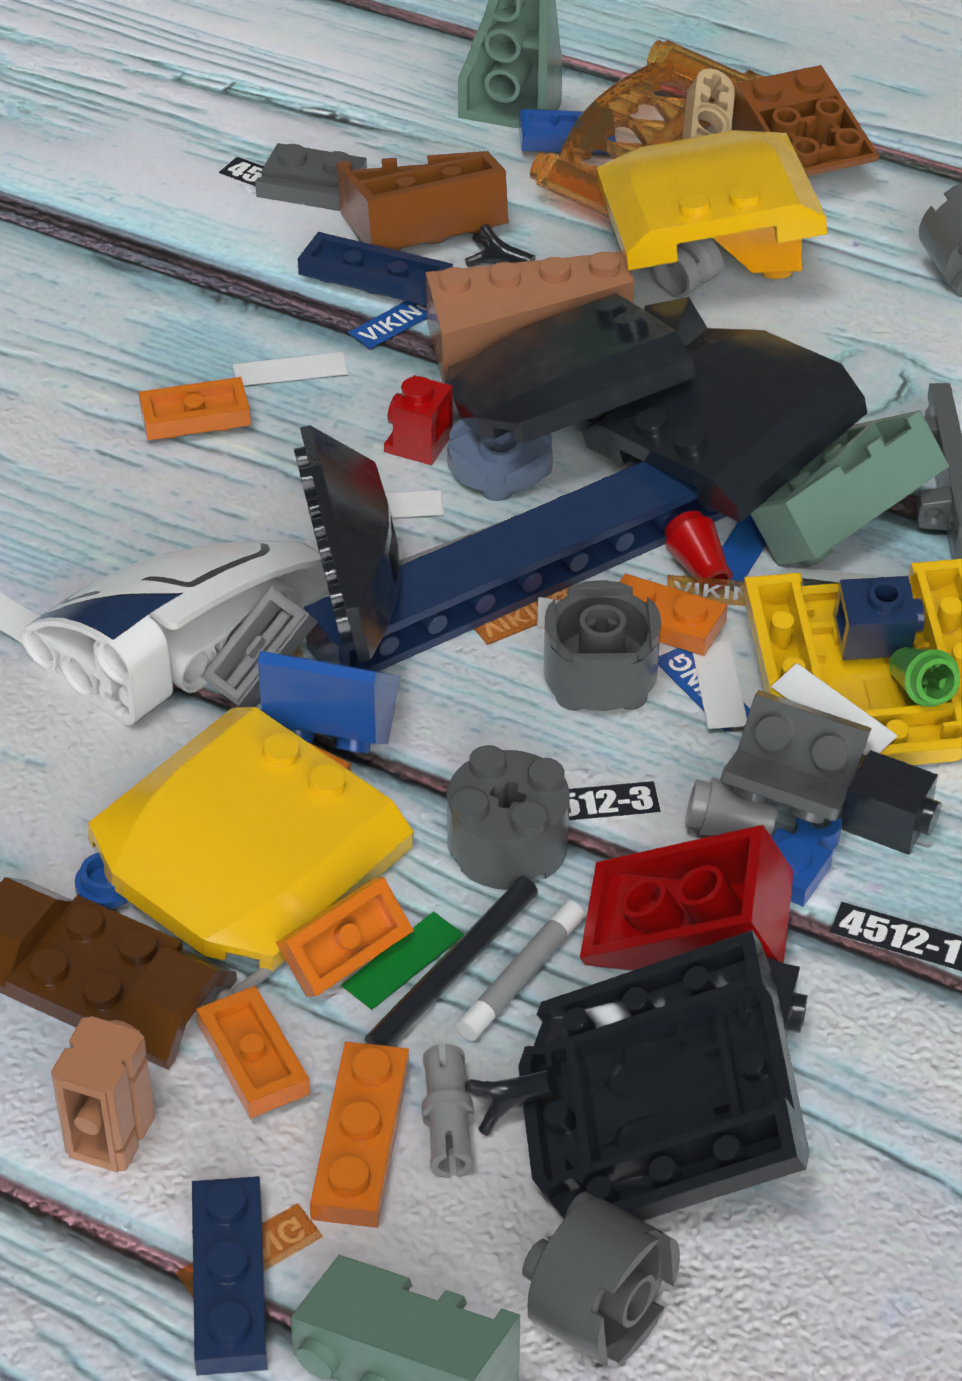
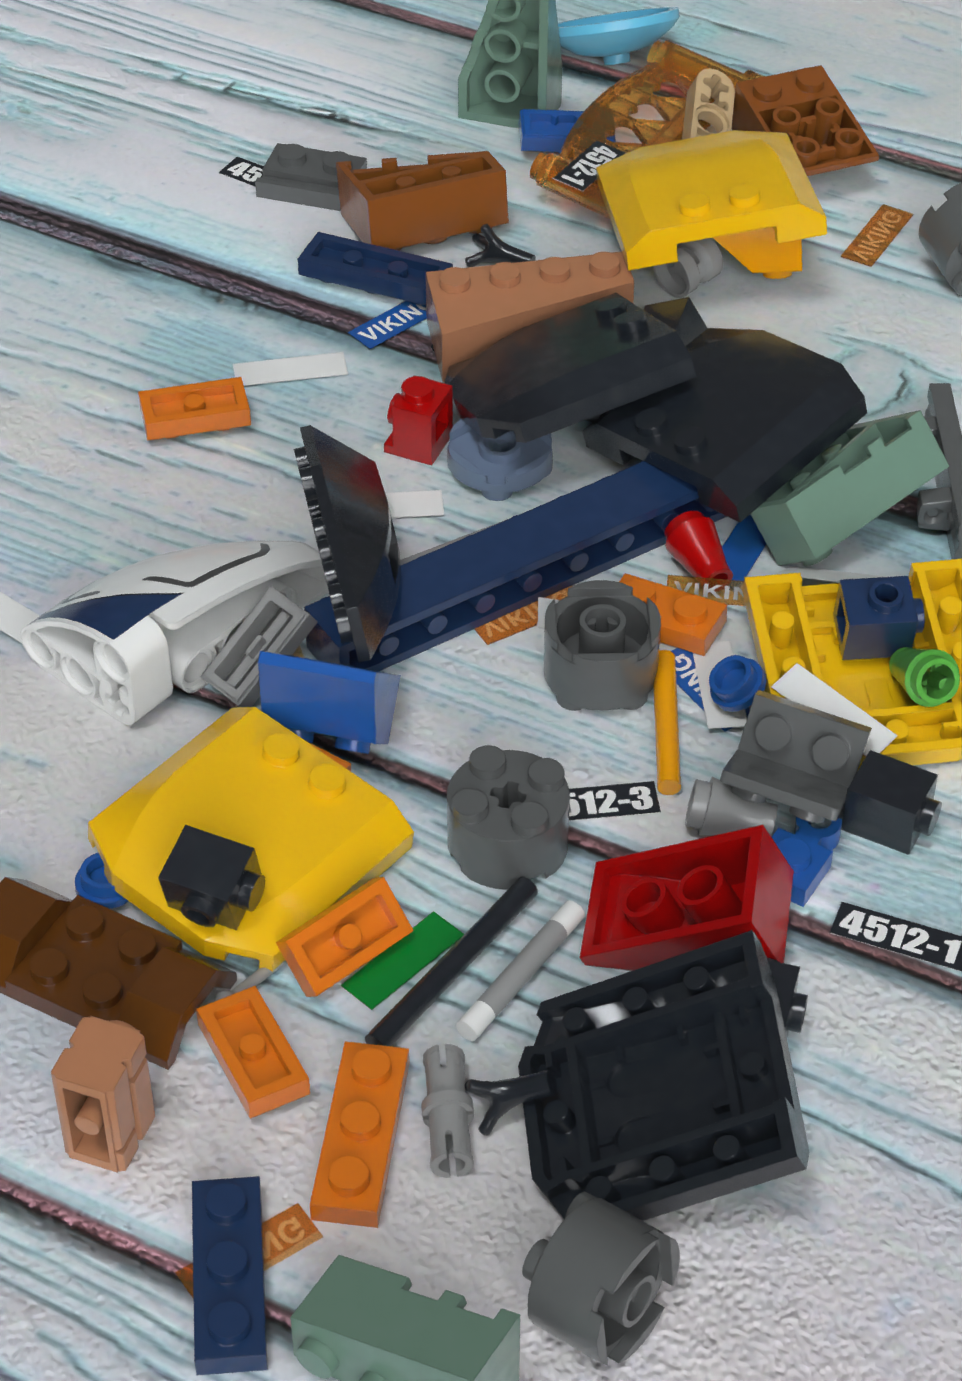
none -> black brick [158,825,265,930]
none -> black sticker [553,140,626,191]
none -> medium azure dish [558,7,680,65]
none -> light orange bar [653,650,681,795]
none -> blue plate [709,655,766,712]
none -> clear orange sticker [840,204,914,267]

